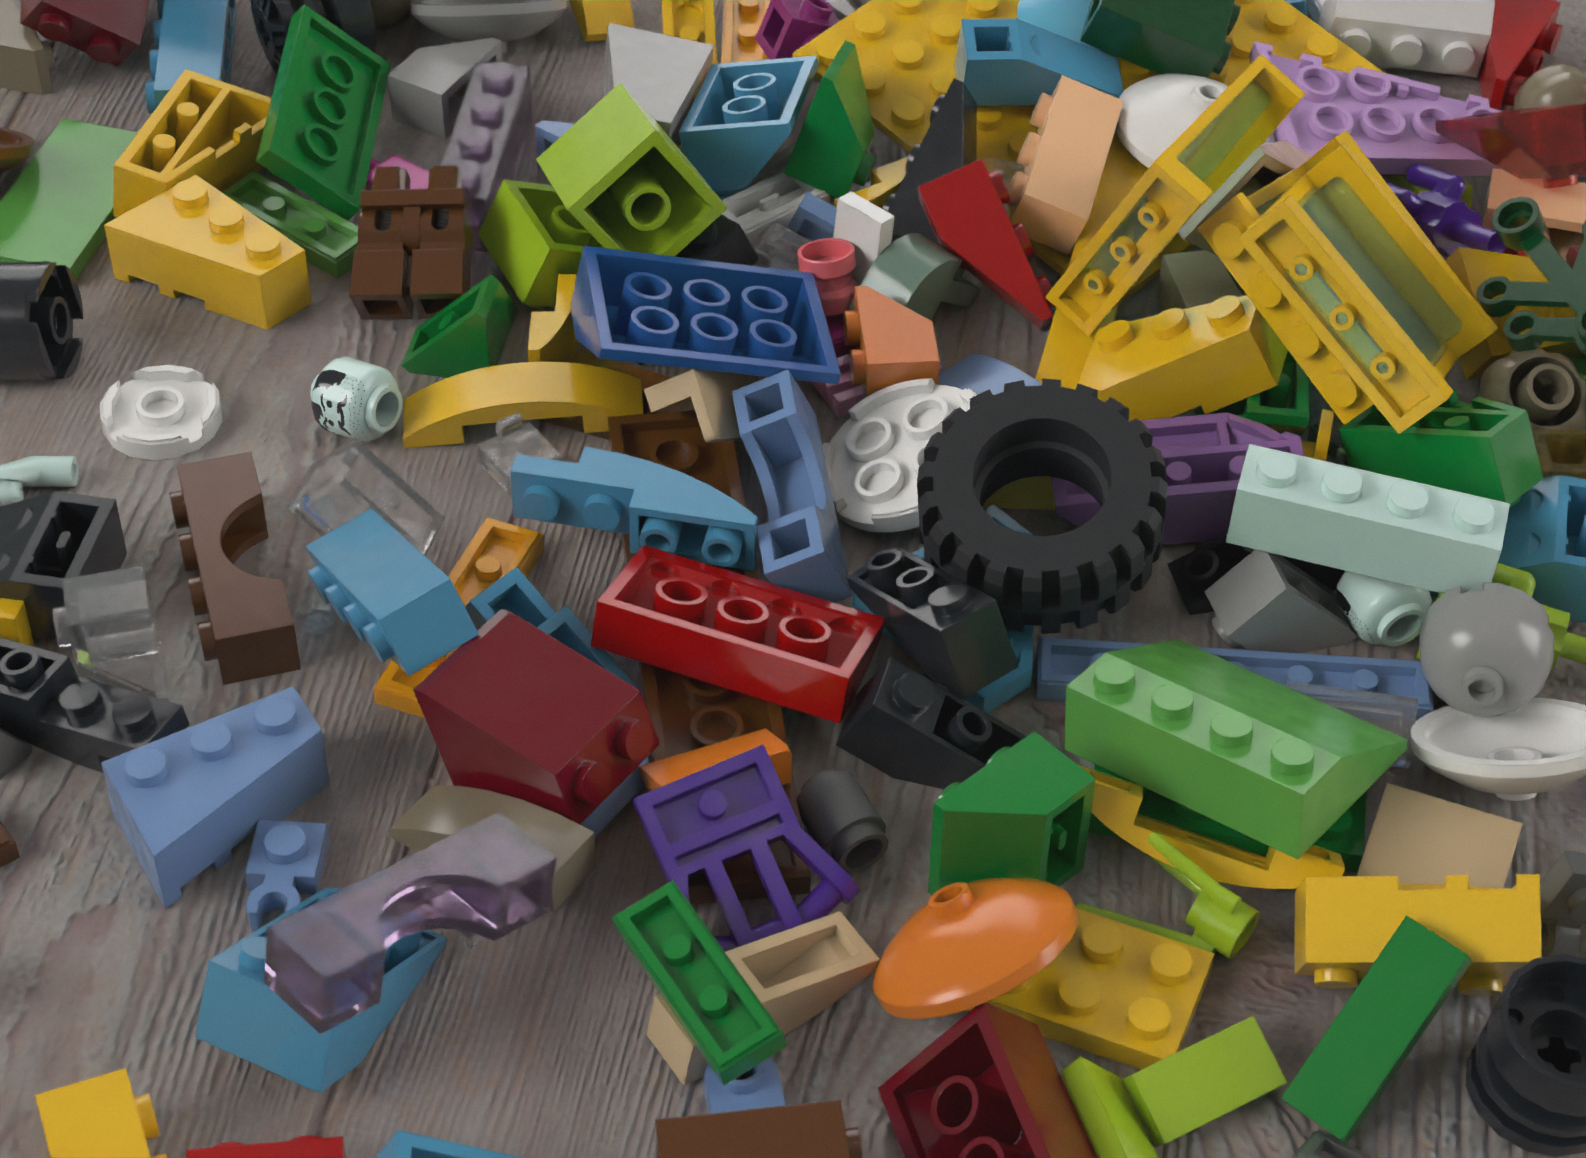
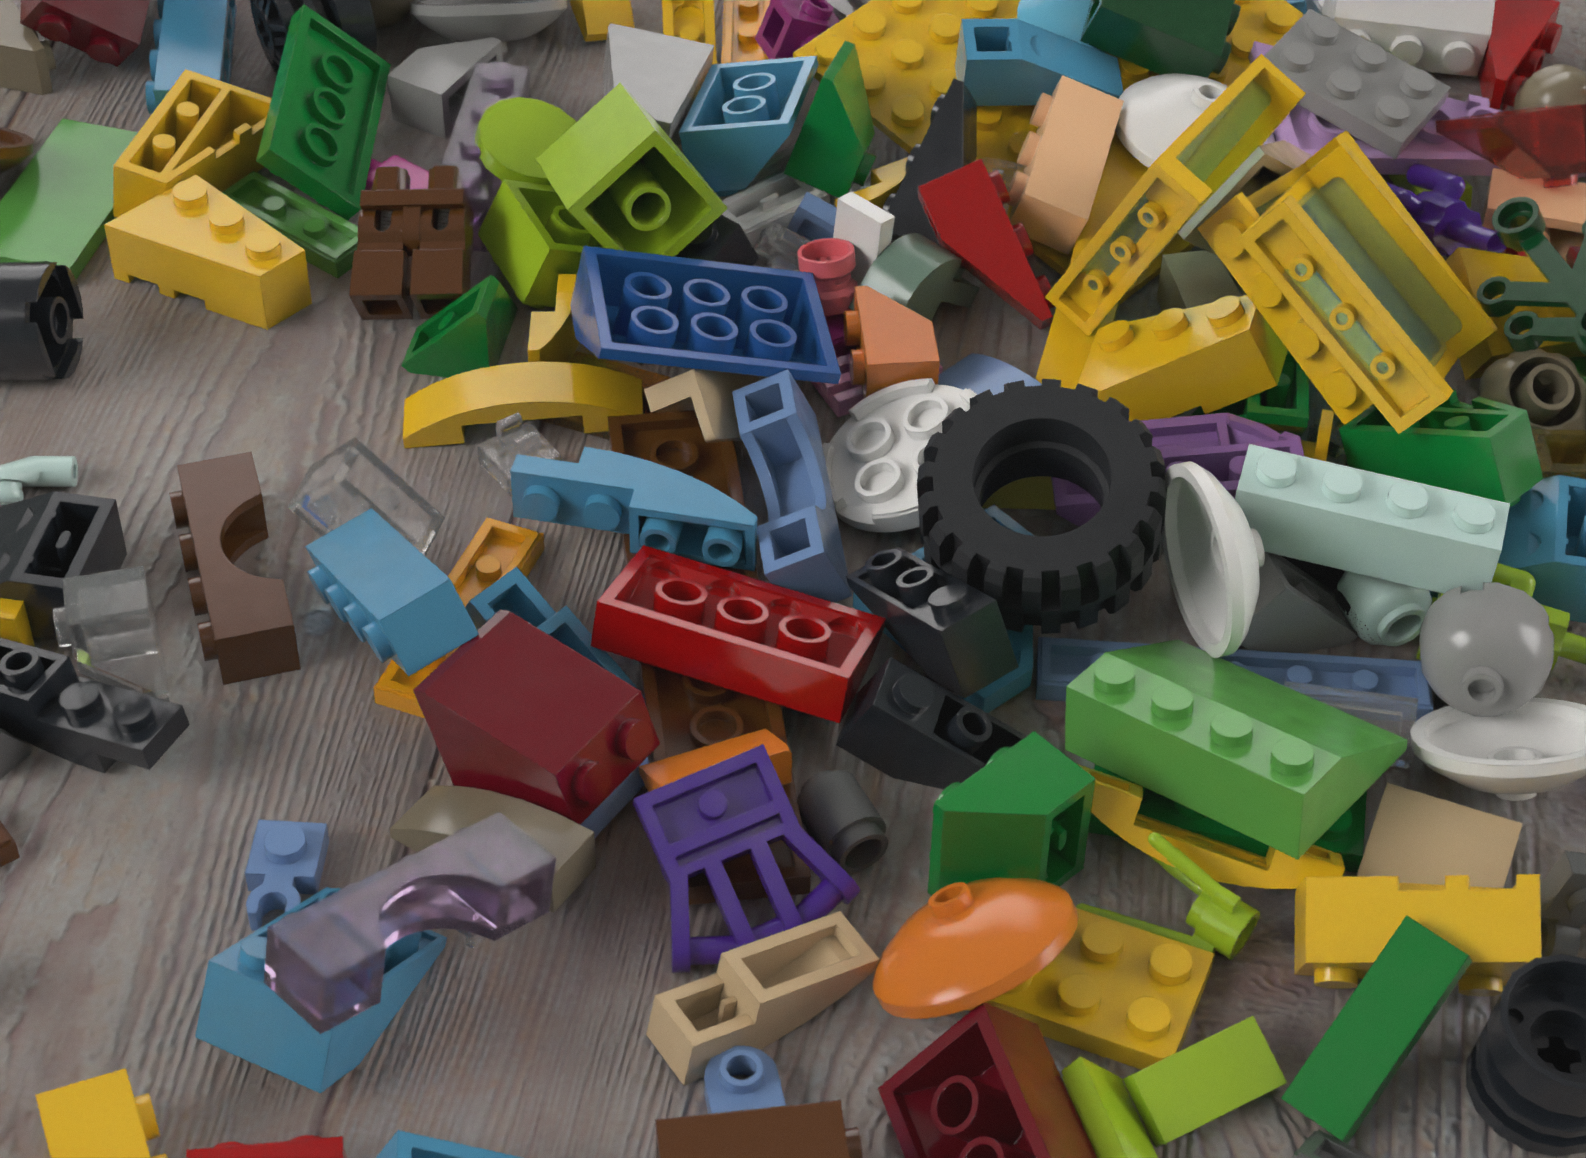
white tile [100,365,223,461] -> none
medium blue wedge [101,686,330,910] -> none
light aqua head [310,357,403,442] -> none
green tile [611,880,787,1086] -> none
none -> lime tile [475,97,576,185]
none -> white dish [1163,461,1265,658]
none -> light grey plate [1265,9,1451,159]

